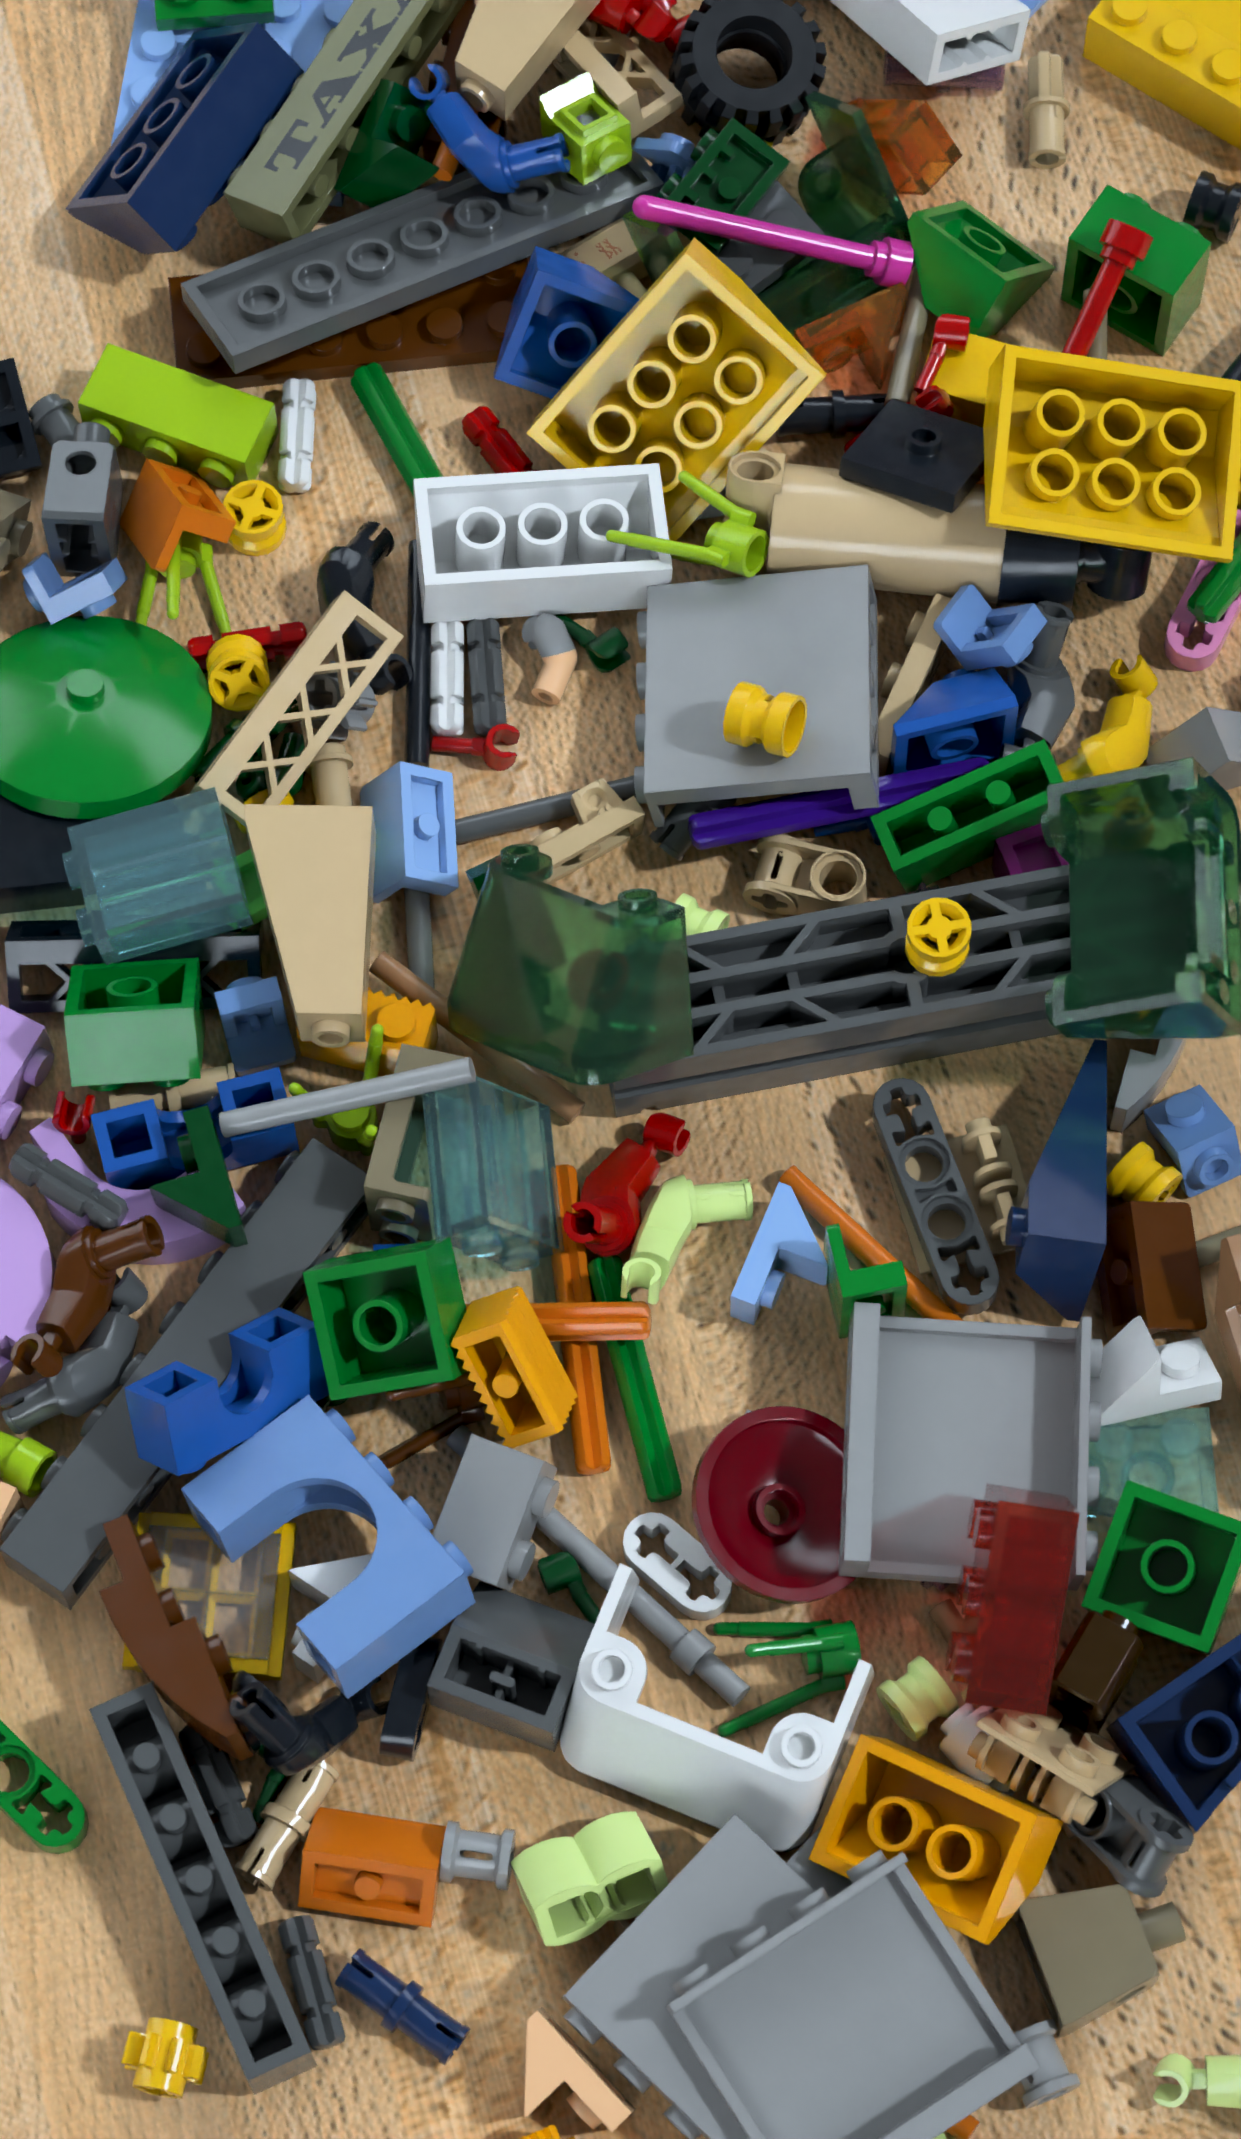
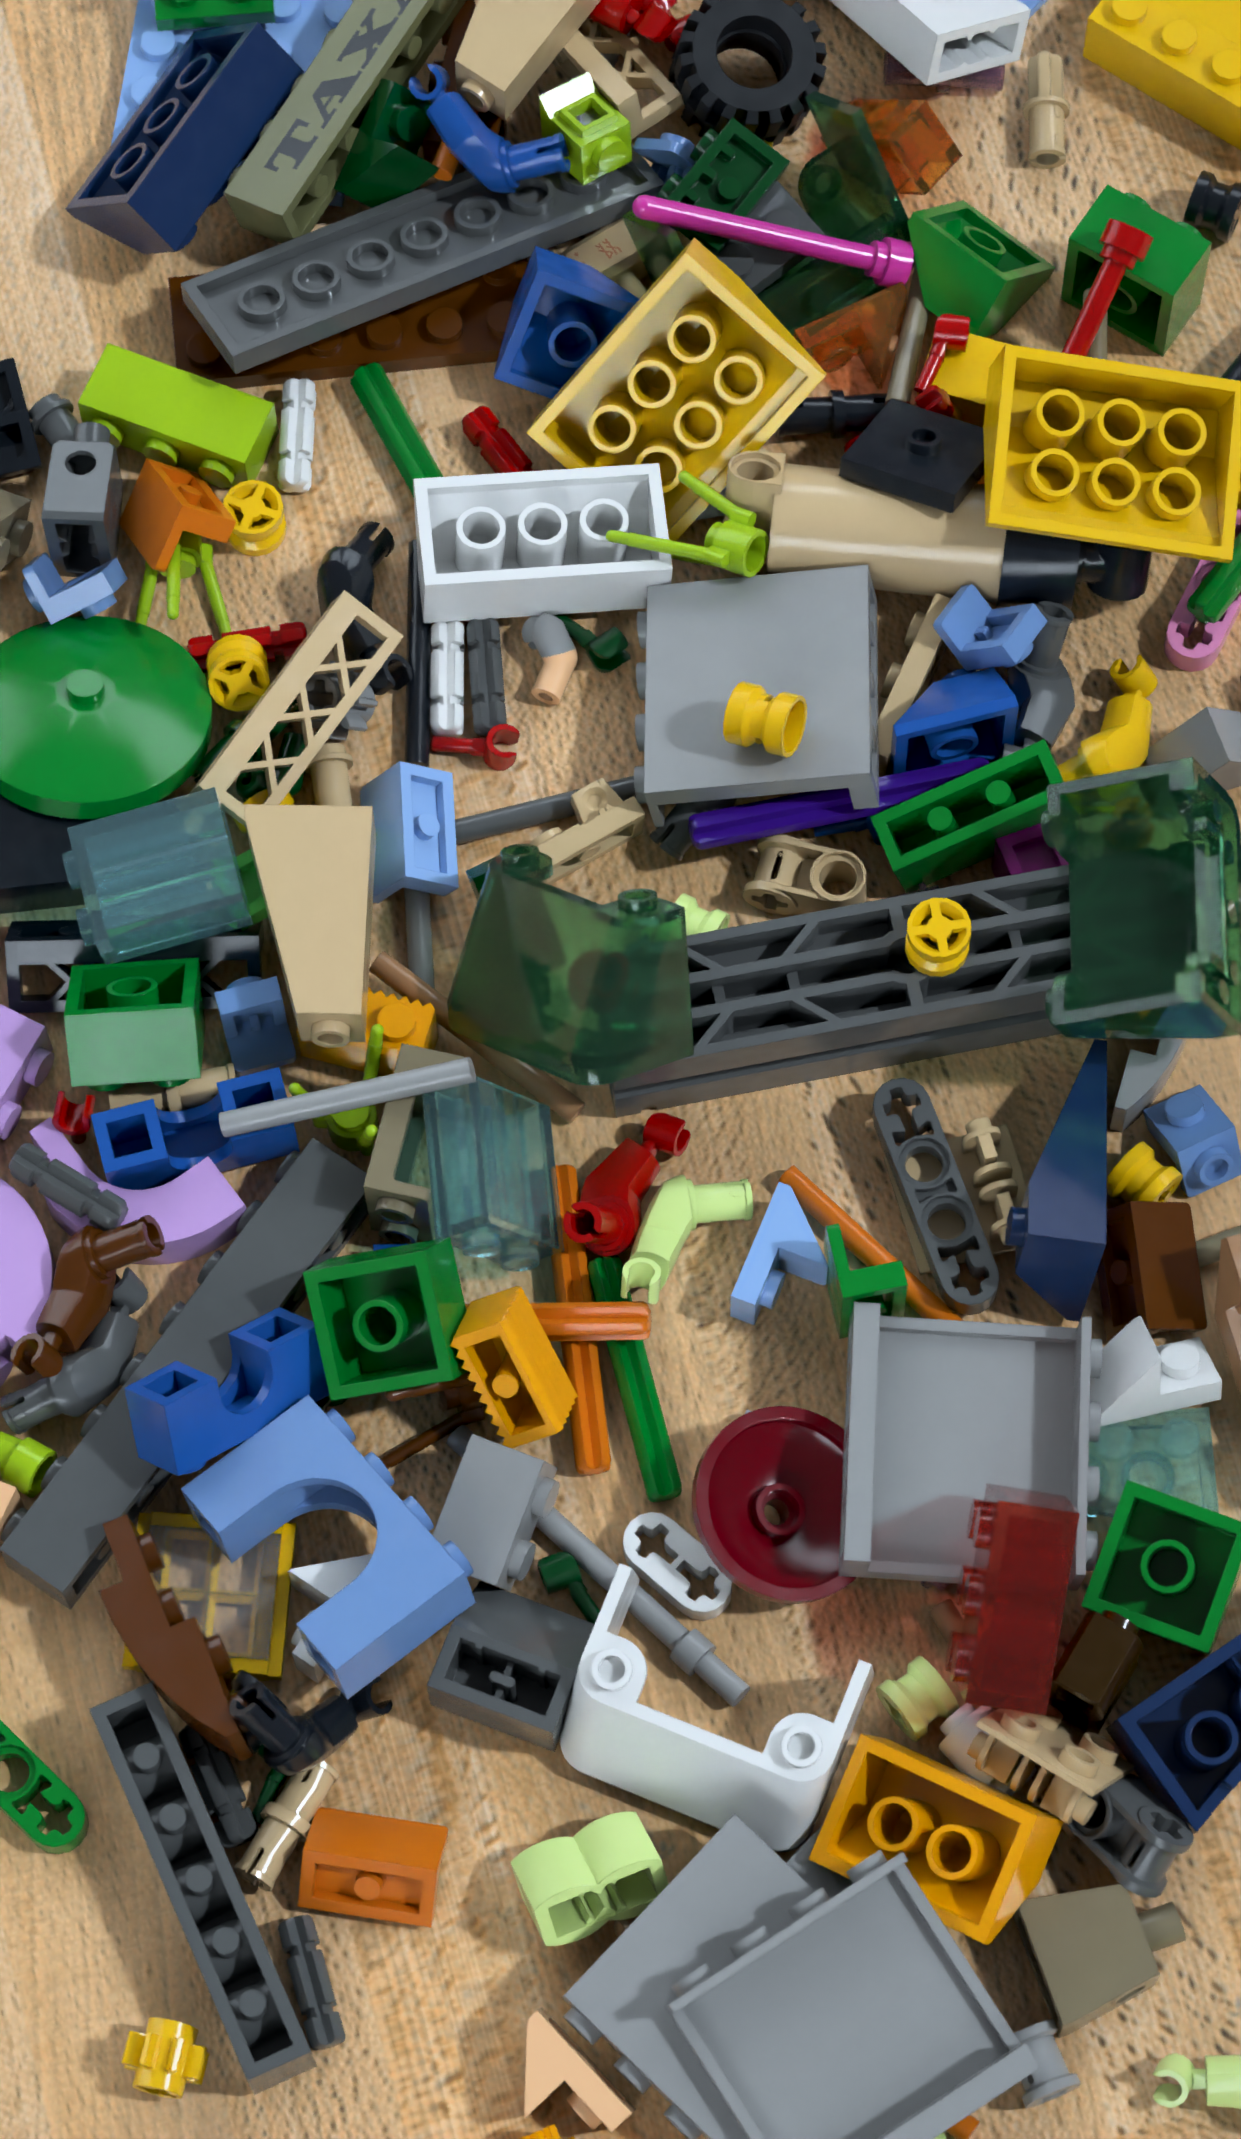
dark green slope [149,1105,248,1247] -> none
dark blue pin [334,1948,470,2066] -> none
black beam [379,1637,443,1762] -> none
light grey bush [440,1821,516,1891] -> none
green plant [712,1619,862,1737] -> none

